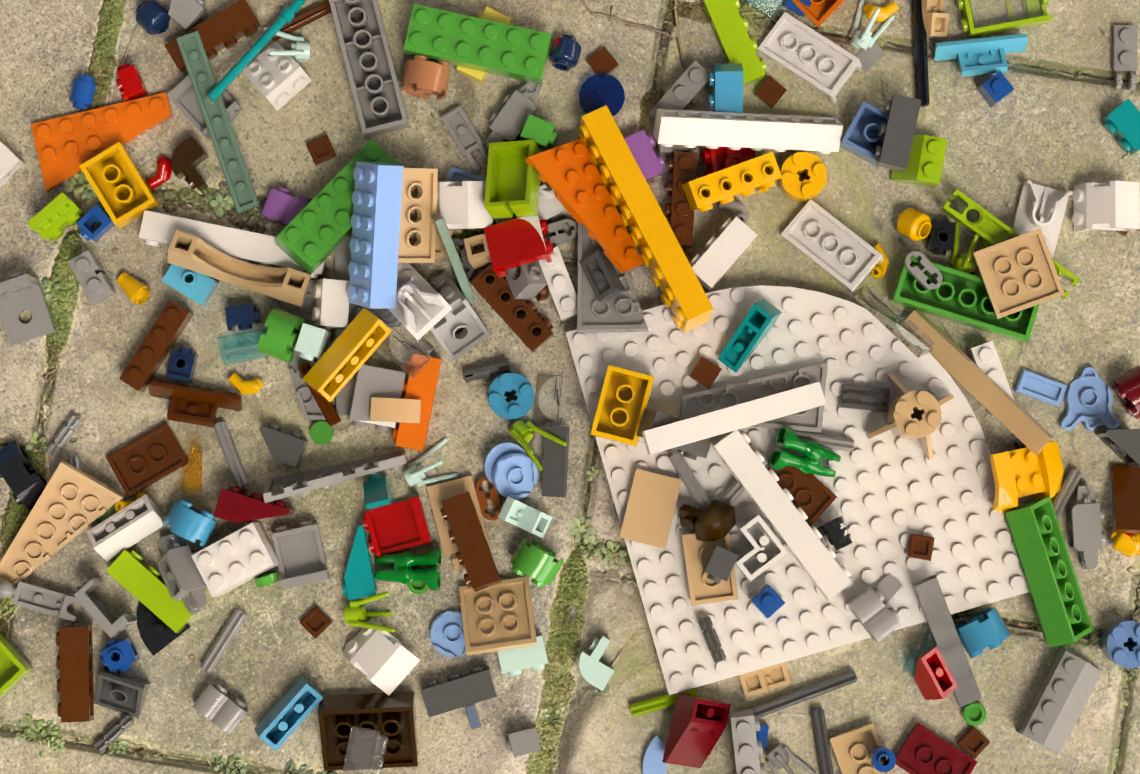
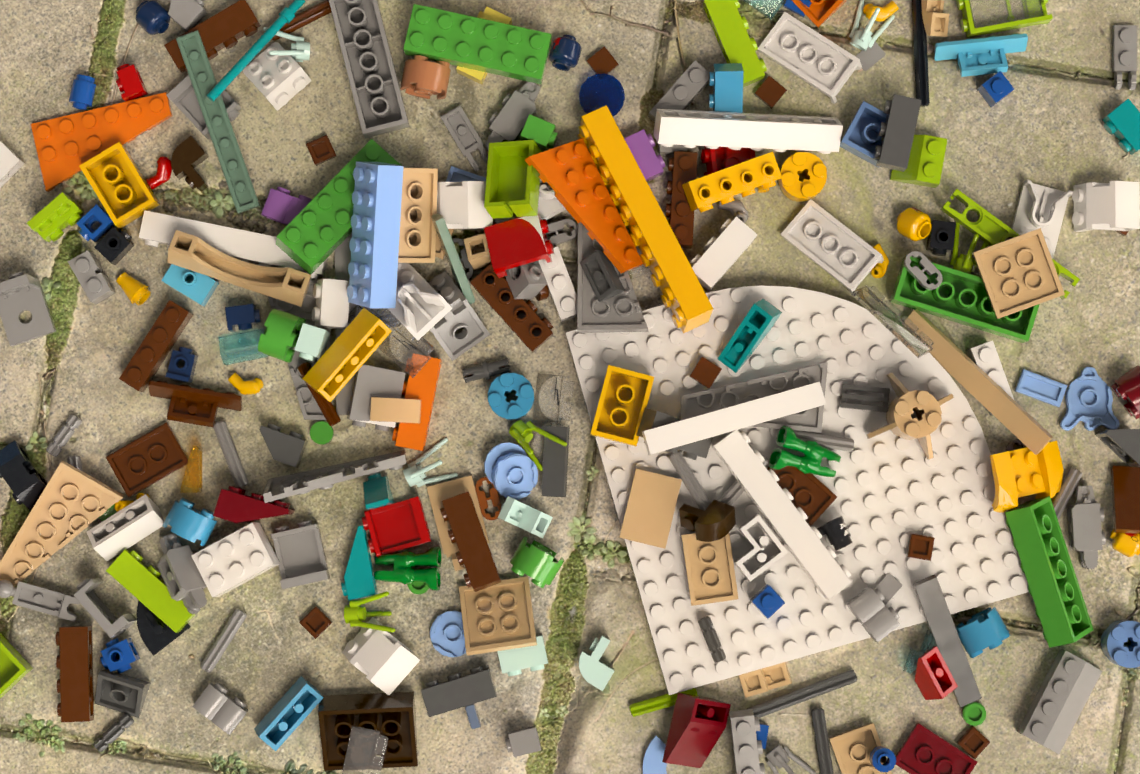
bright green tile [254,571,279,587] -> none
dark grey brick [704,545,738,584] -> none
none -> black brick [94,227,134,265]

